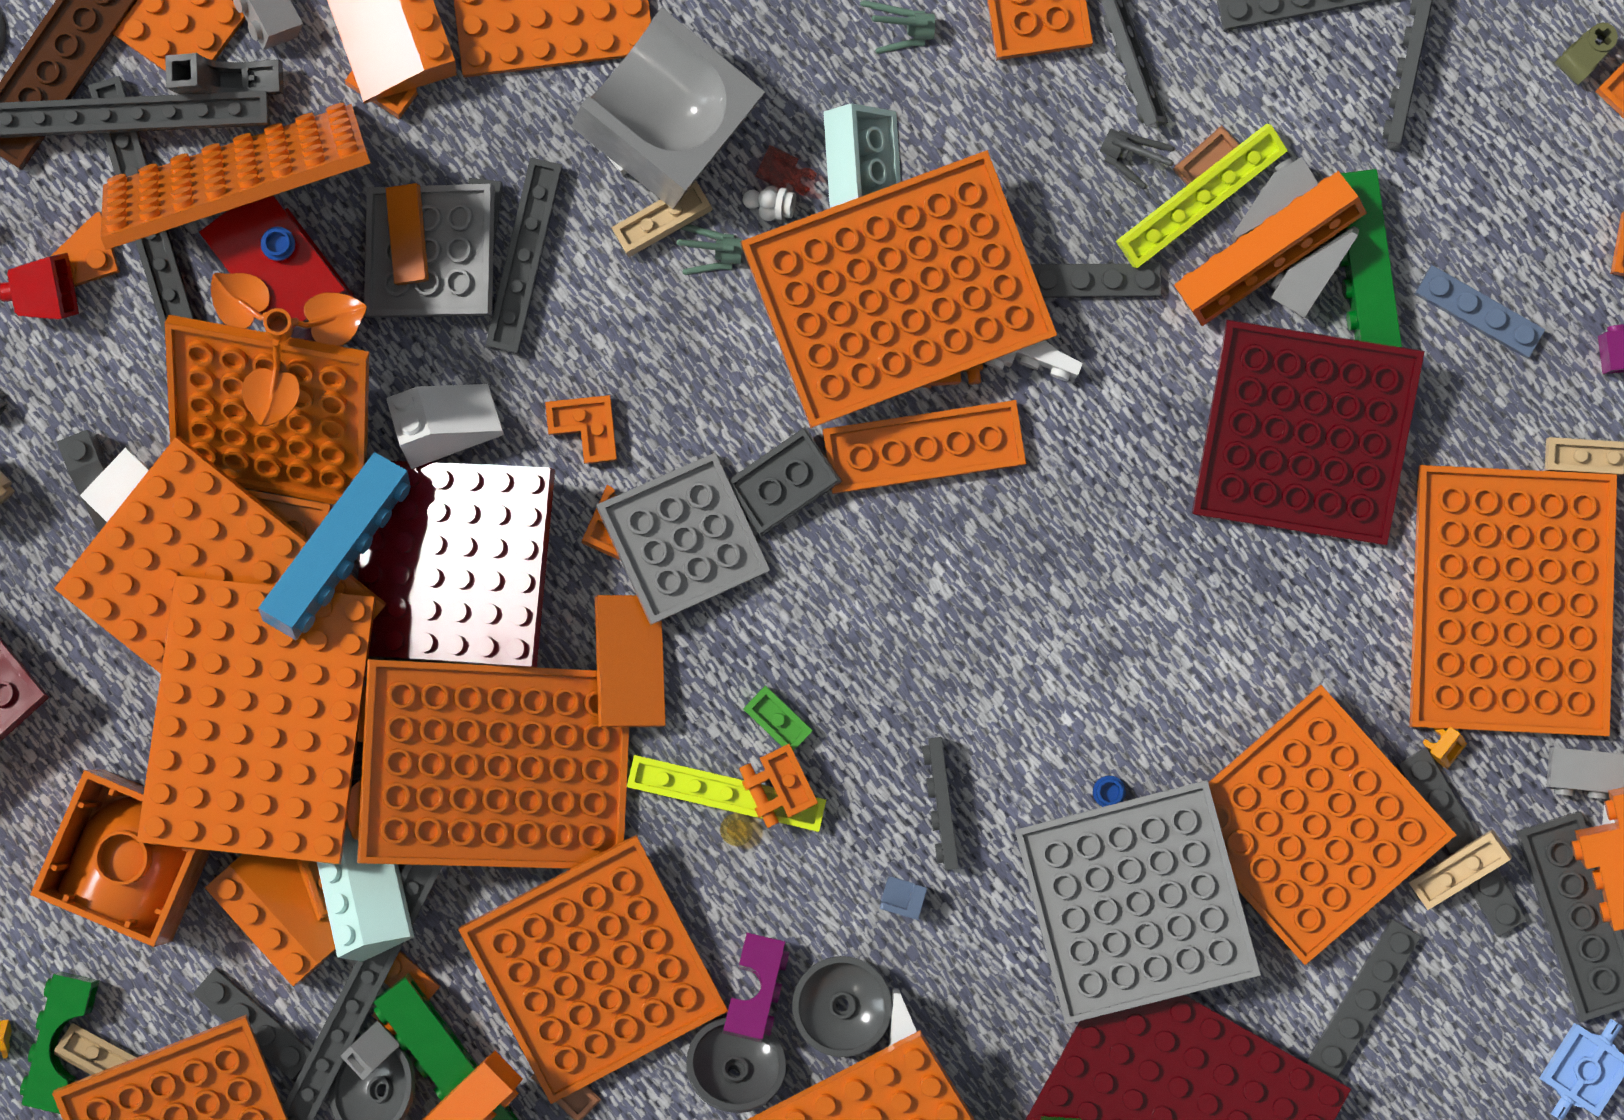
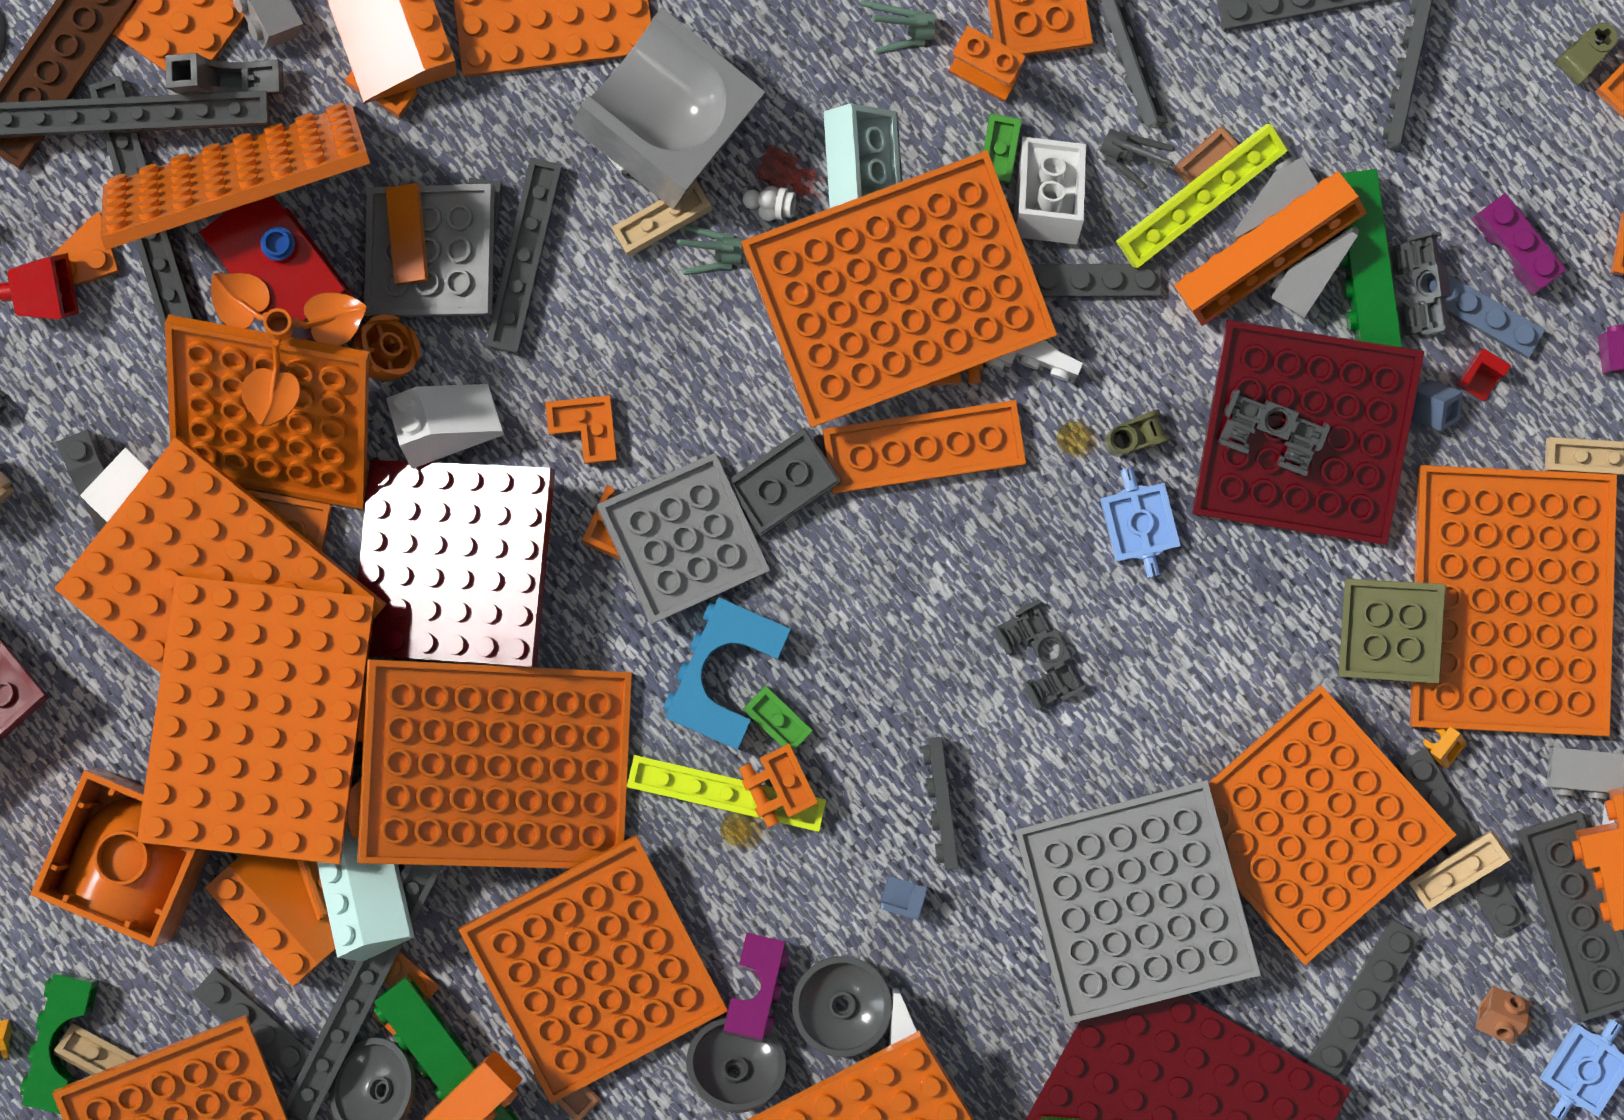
dark azure brick [258,452,411,640] -> none
light grey panel [340,1021,399,1080] -> none
orange tile [595,595,666,727] -> none
blue plate [1092,776,1126,807] -> none
none -> orange cylinder [353,314,421,382]
none -> dark azure arch [663,597,791,750]
none -> orange panel [948,25,1025,103]
none -> bright green plate [983,114,1022,185]
none -> dark grey piece [993,600,1086,710]
none -> white slope [1013,136,1086,245]
none -> clear yellow tile [1056,422,1090,455]
none -> light blue plate [1100,467,1180,578]
none -> olive piece [1104,409,1170,457]
none -> dark grey piece [1218,389,1330,476]
none -> olive plate [1338,579,1446,684]
none -> dark grey piece [1388,231,1455,336]
none -> sand blue panel [1411,380,1463,431]
none -> red panel [1456,348,1511,401]
none -> magenta arch [1471,193,1566,295]
none -> nougat brick [1475,985,1532,1045]

